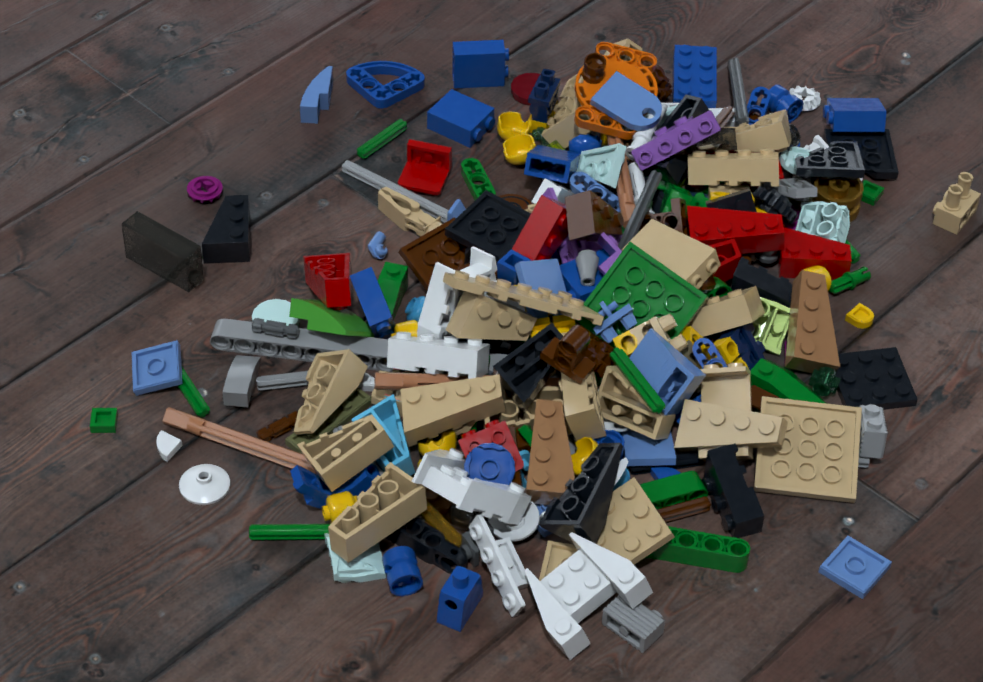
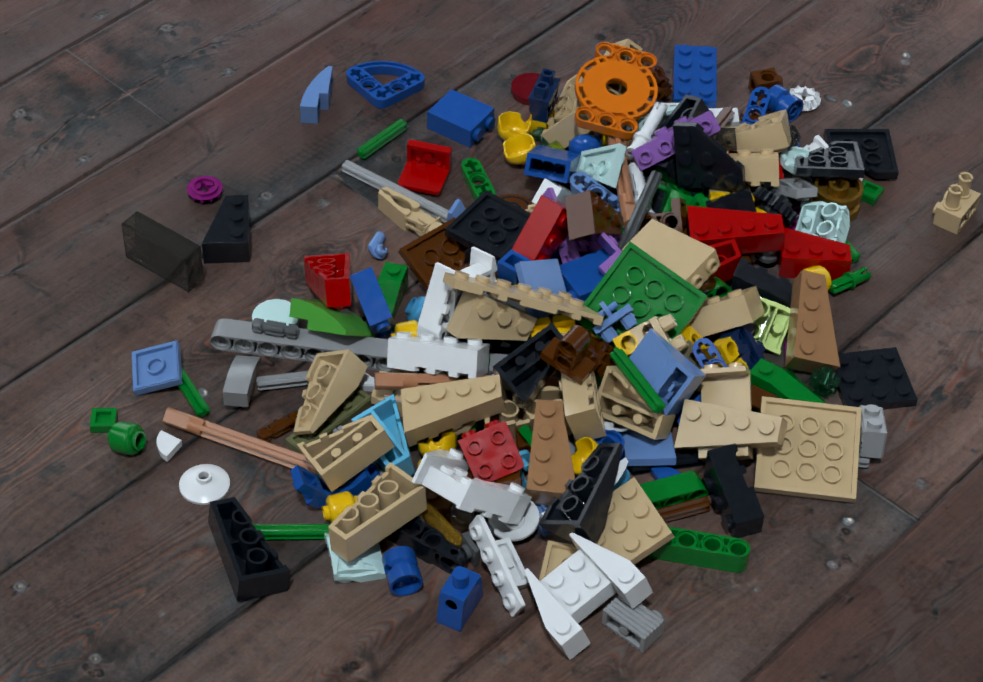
blue brick [452,40,509,89] -> none
blue tile [464,443,515,485] -> none
light grey cone [576,250,599,286] -> none
reddish brown wheel [582,53,606,84] -> none
medium blue tile [590,71,662,131] -> none
dark grey axle [728,58,749,125] -> none
medium blue tile [819,536,892,599] -> none
blue brick [823,98,887,132] -> none
yellow tile [845,303,874,329] -> none
none -> green head [107,421,146,456]
none -> black wedge [208,497,290,601]
none -> black plate [673,122,746,191]
none -> reddish brown brick [748,67,783,101]

